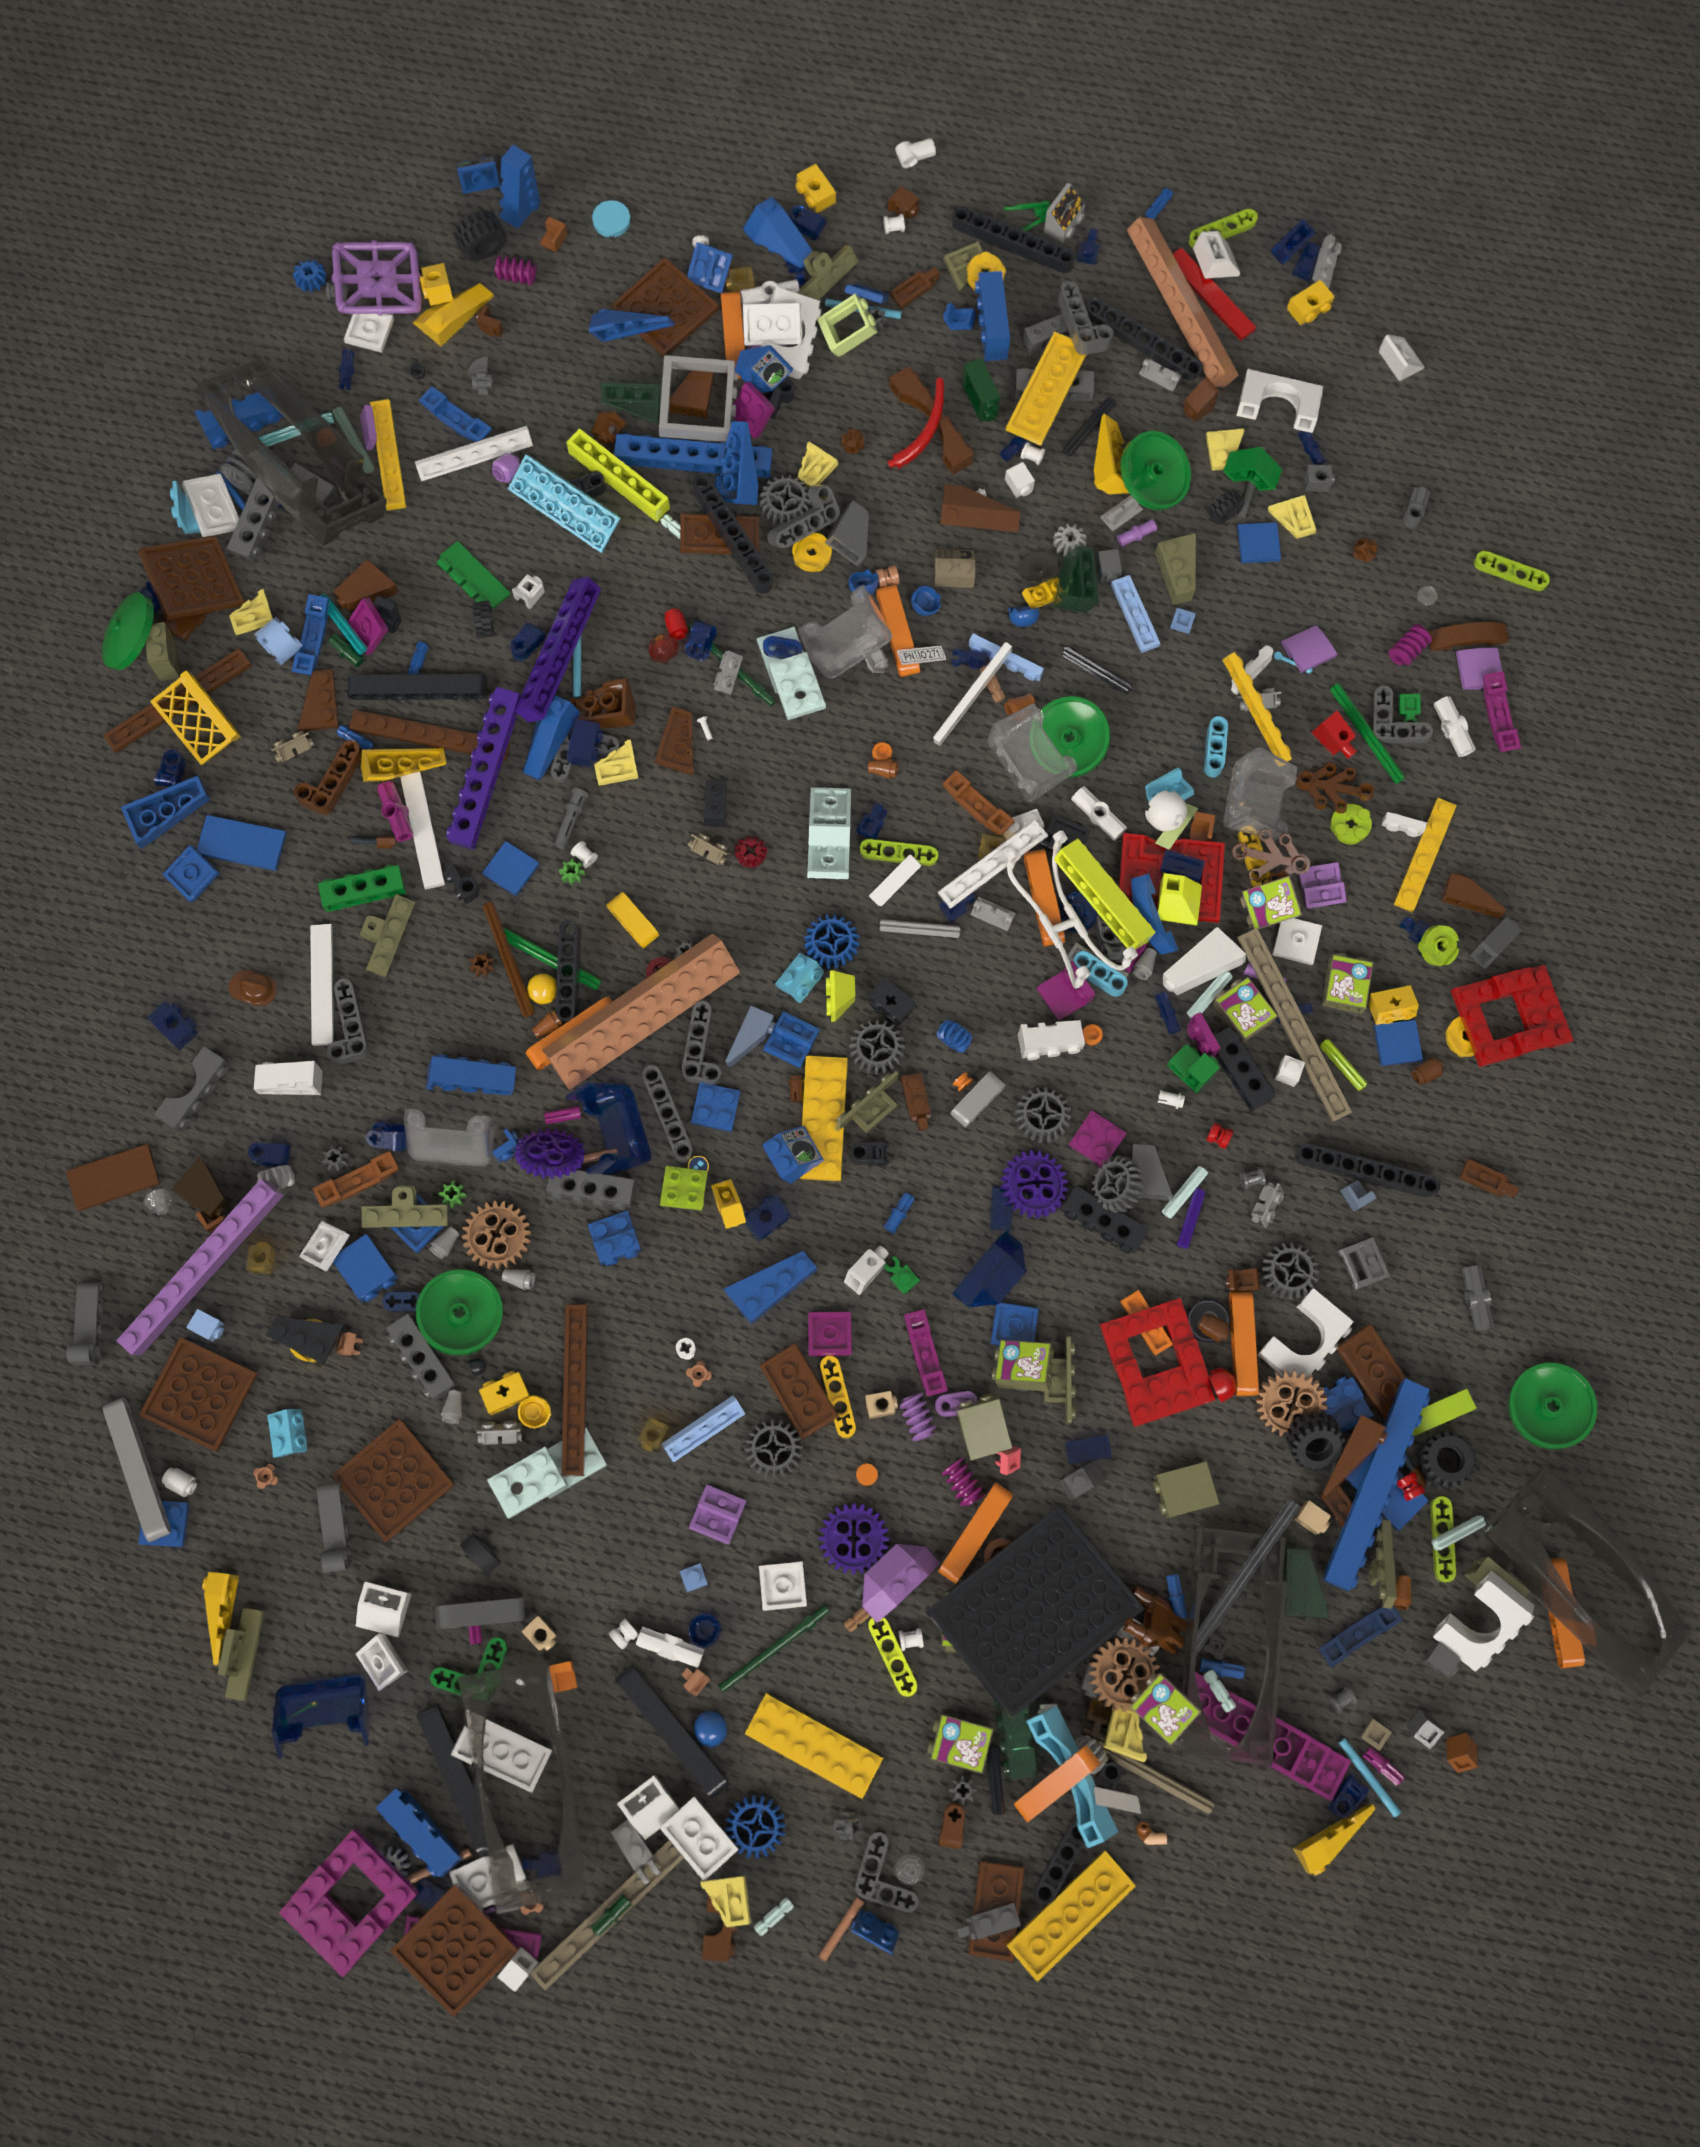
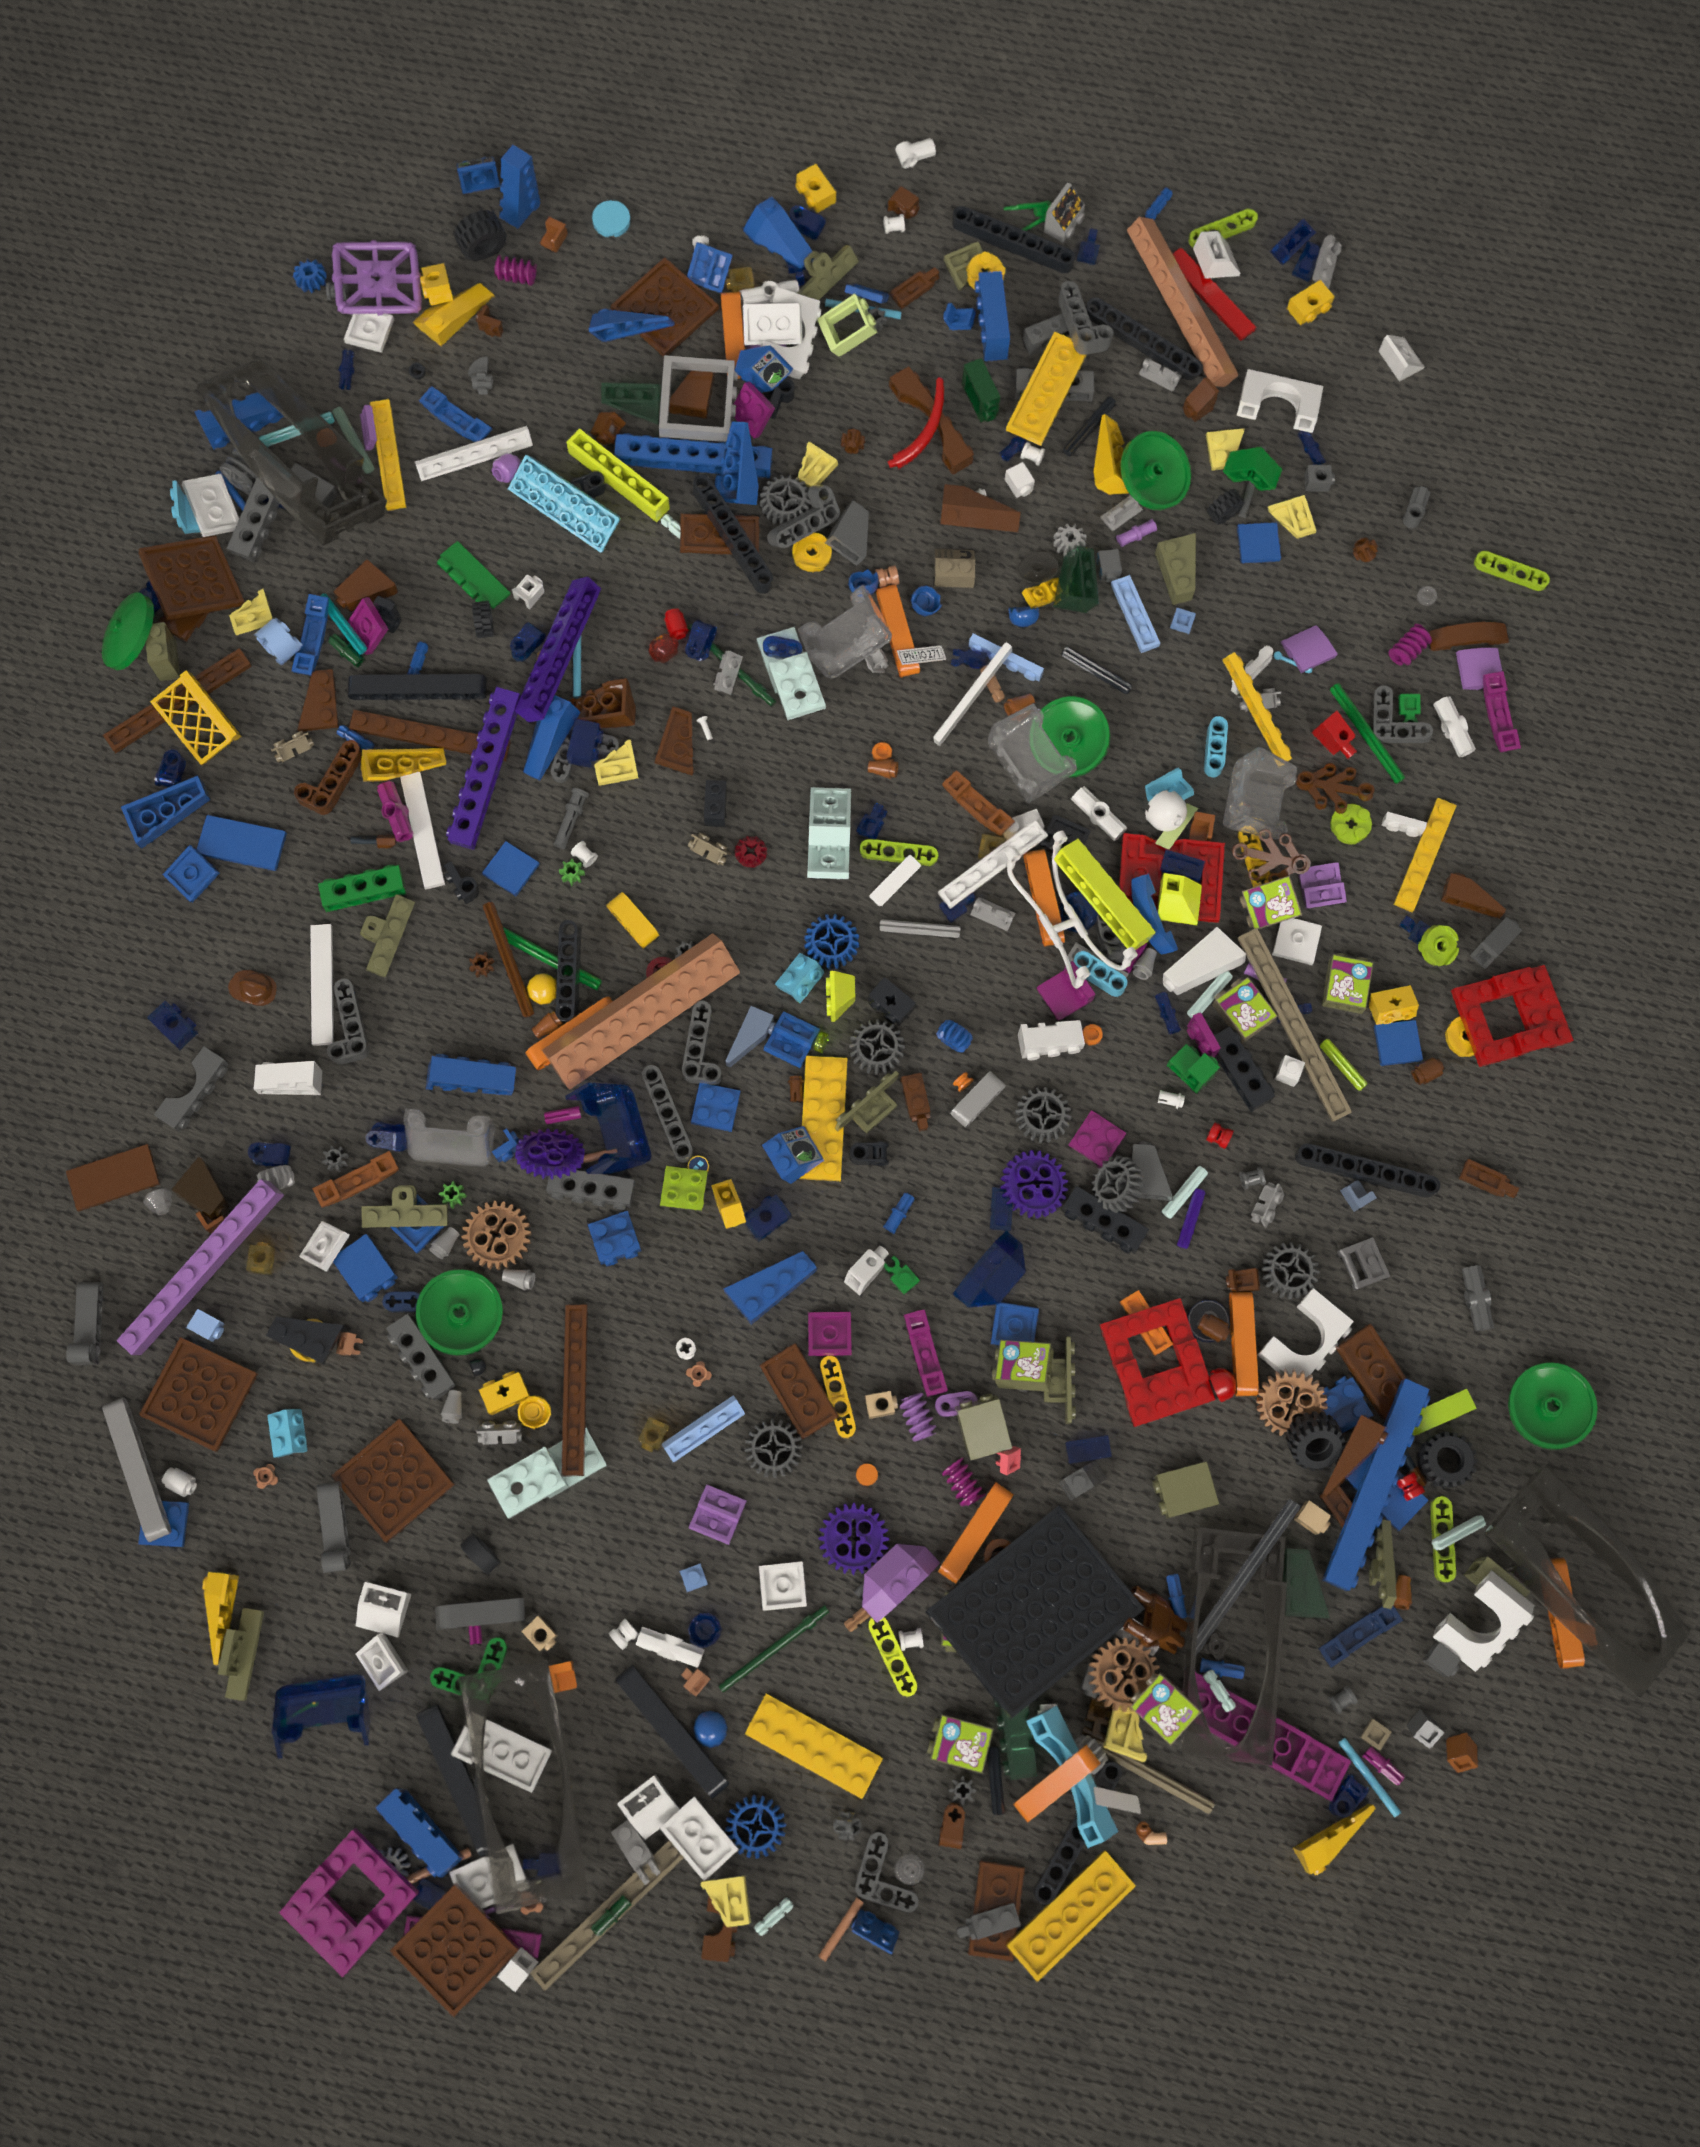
none -> clear neon green tile [814,1031,829,1053]

